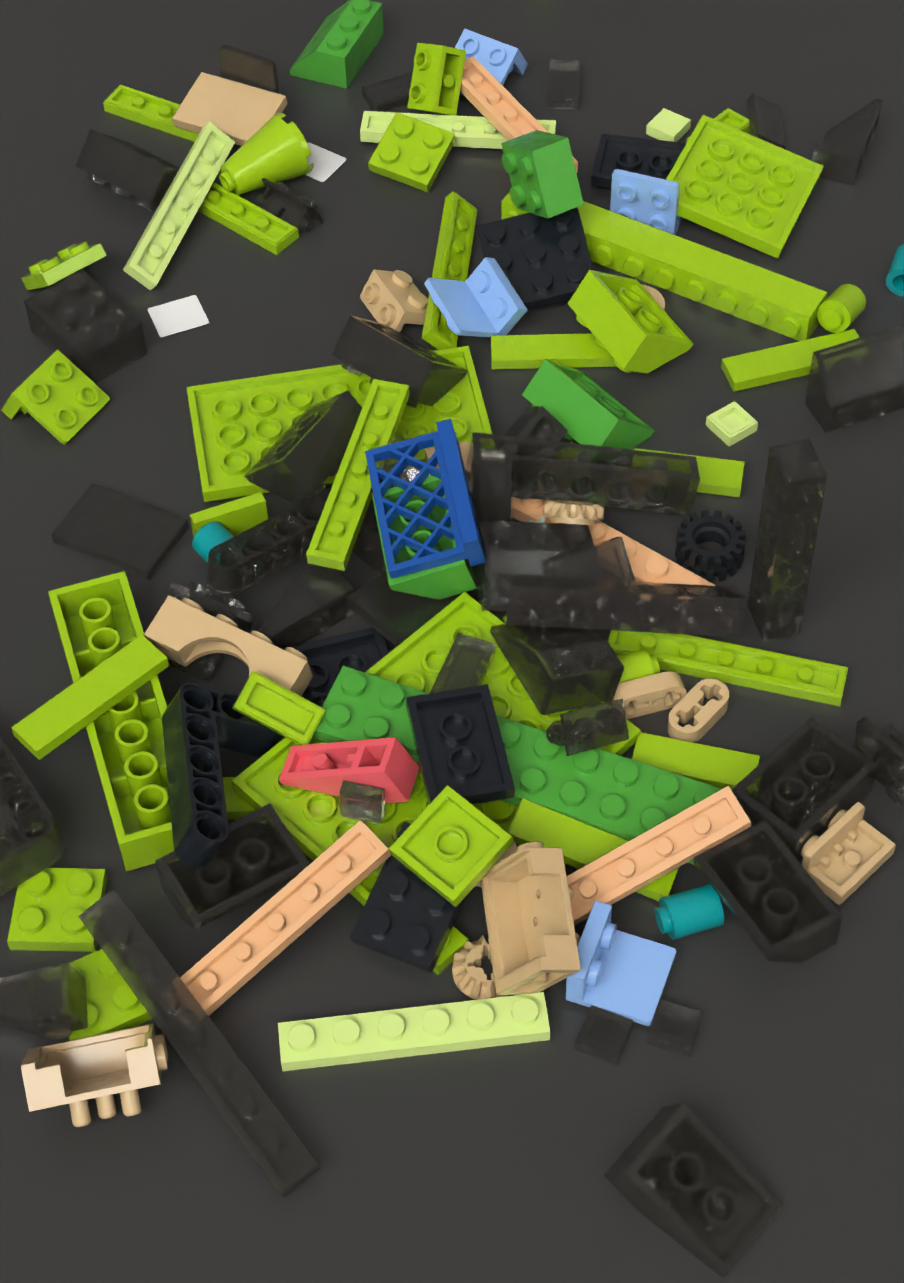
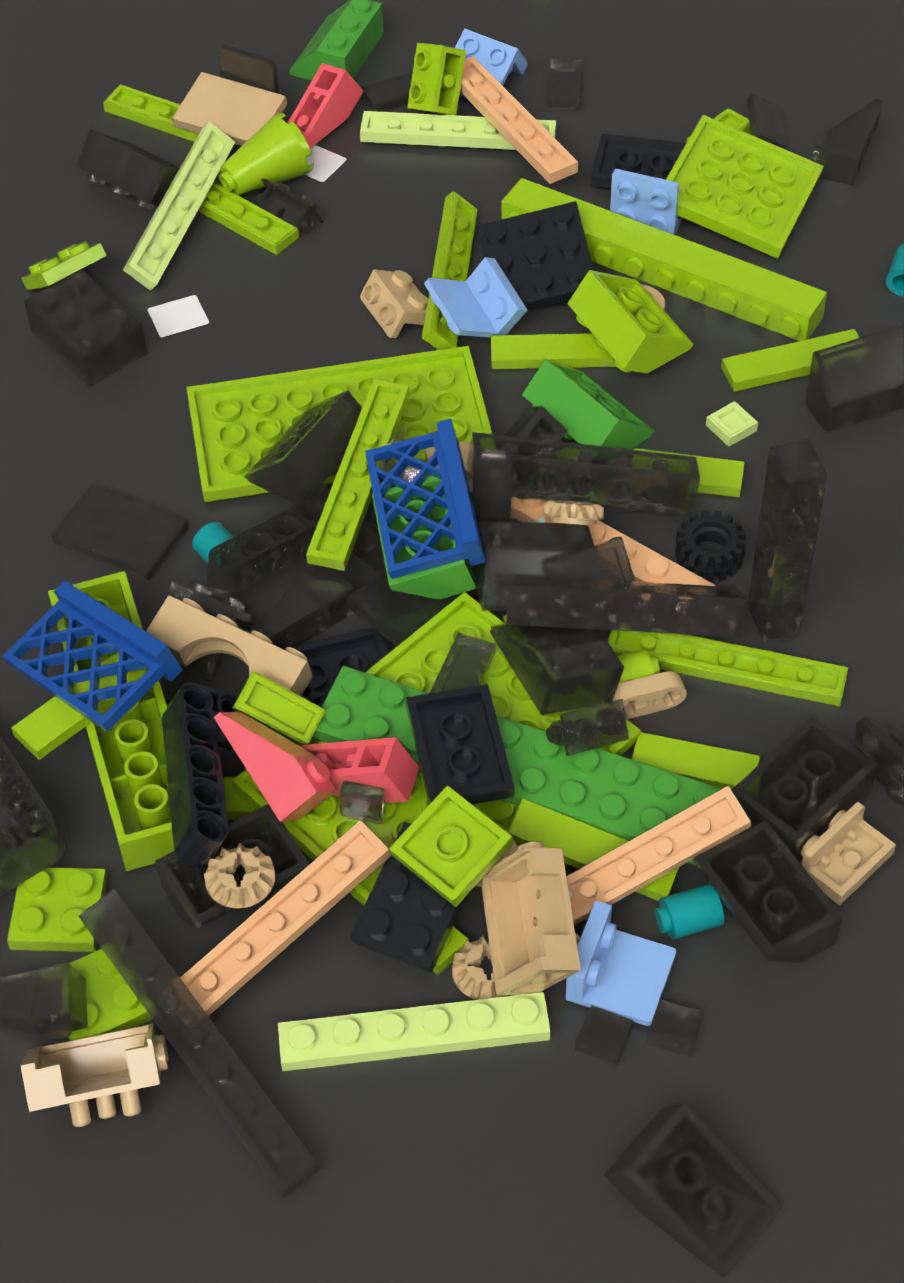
lime bracket [1,349,110,445] -> none
lime tile [190,492,269,537] -> none
clear smoke slope [332,315,468,408] -> none
lime plate [368,112,456,193] -> none
bright green brick [501,130,584,218] -> none
yellowish green tile [646,108,691,142] -> none
tan beam [667,678,729,743] -> none
lime brick [817,284,866,333] -> none
none -> blue fence [2,581,182,732]
none -> tan gear [204,843,275,908]
none -> coral slope [214,711,337,822]
none -> coral slope [287,63,364,149]

